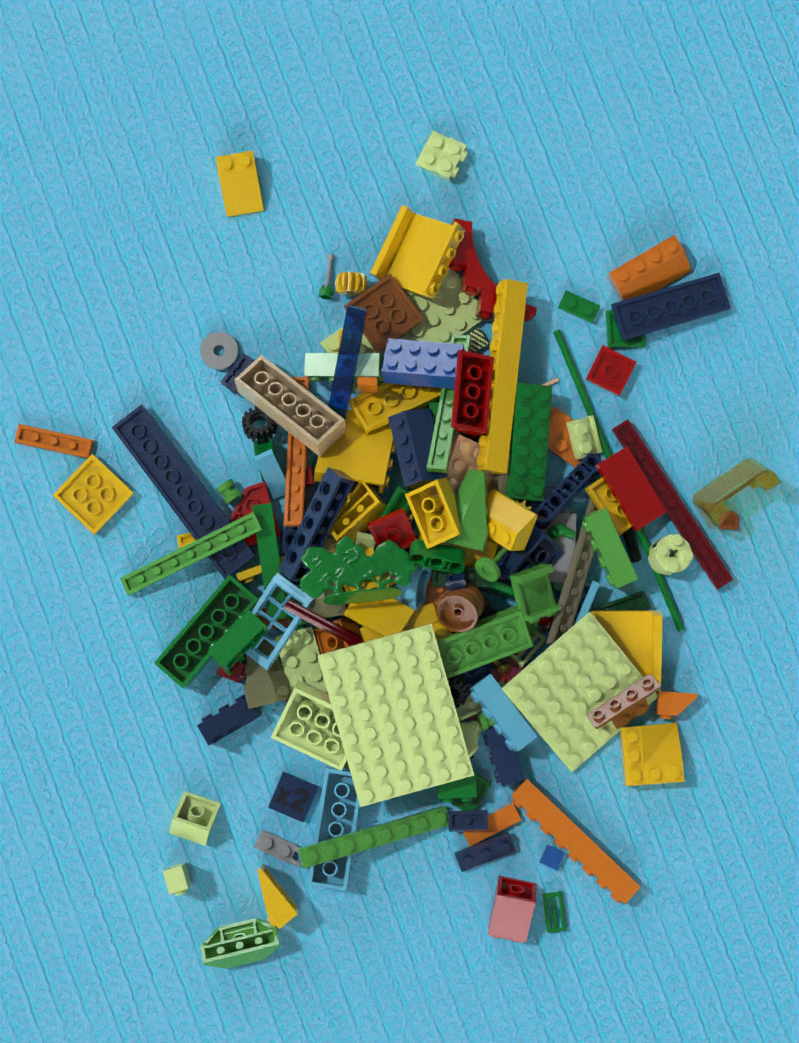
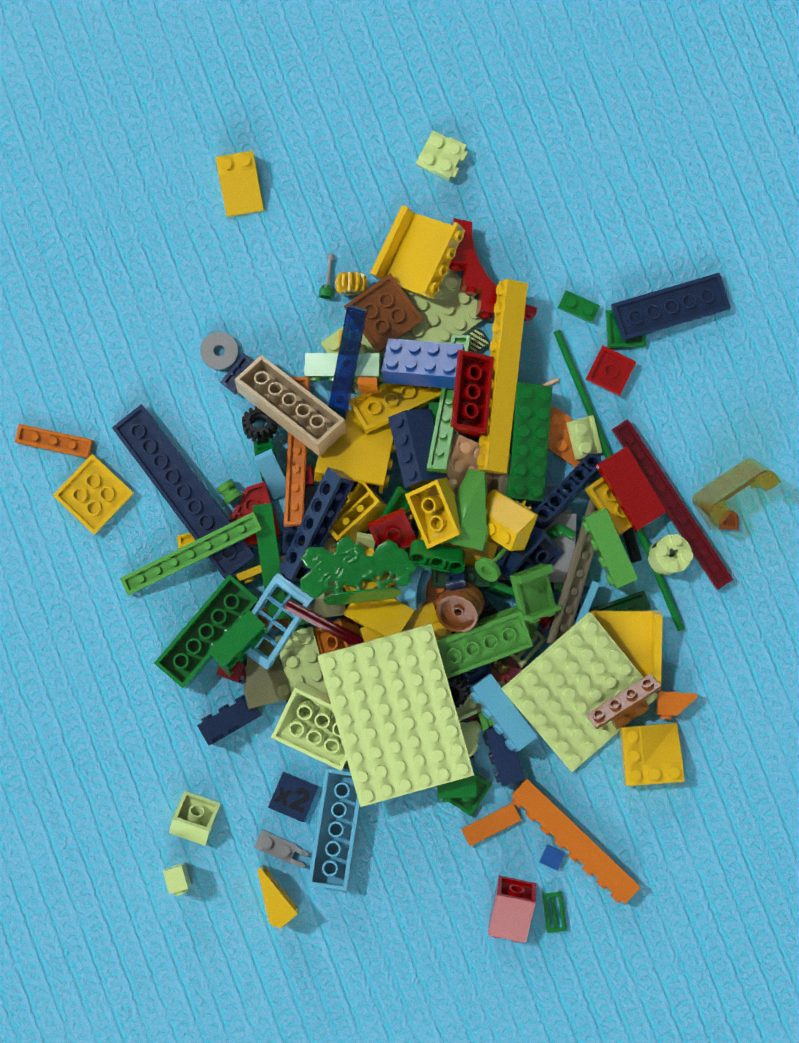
bright green wedge [200,918,280,969] -> none
bright green plate [297,806,449,868] -> none
dark blue plate [448,810,488,832] -> none
dark blue plate [454,832,516,872] -> none
orange slope [607,234,691,301] -> none

